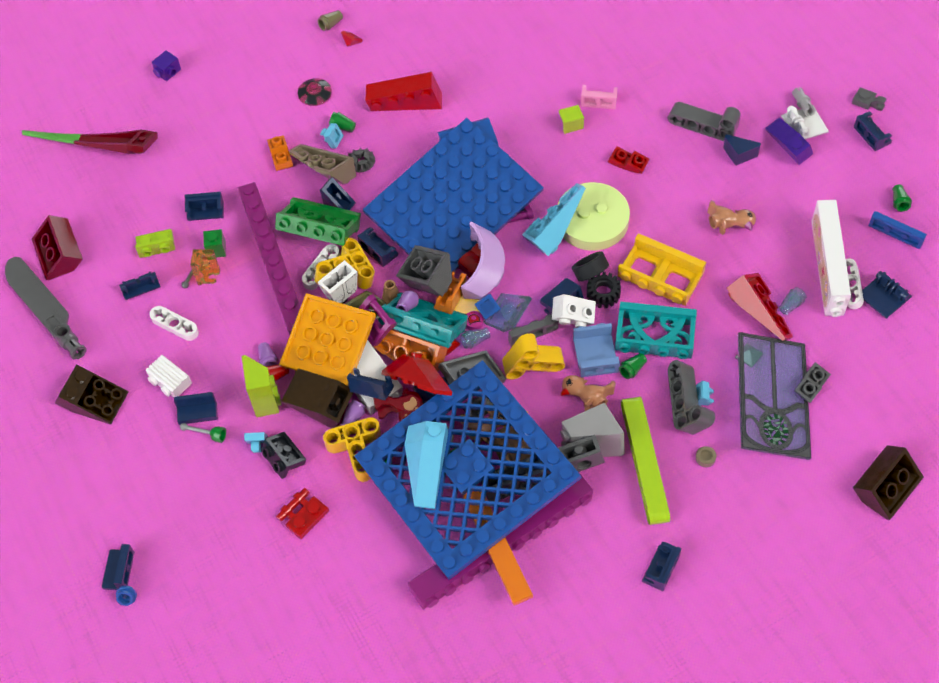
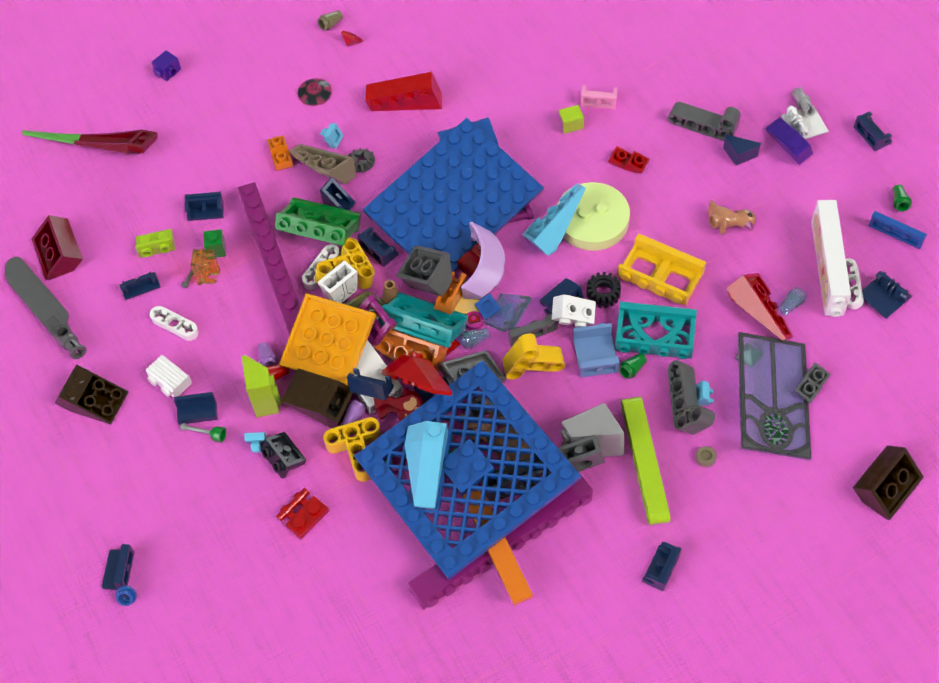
green cone [329,112,356,132] -> none
medium lavender cone [396,290,419,312] -> none
nougat animal [561,375,616,411] -> none
black tyre [572,251,609,281] -> none
dark grey plate [852,87,886,111] -> none

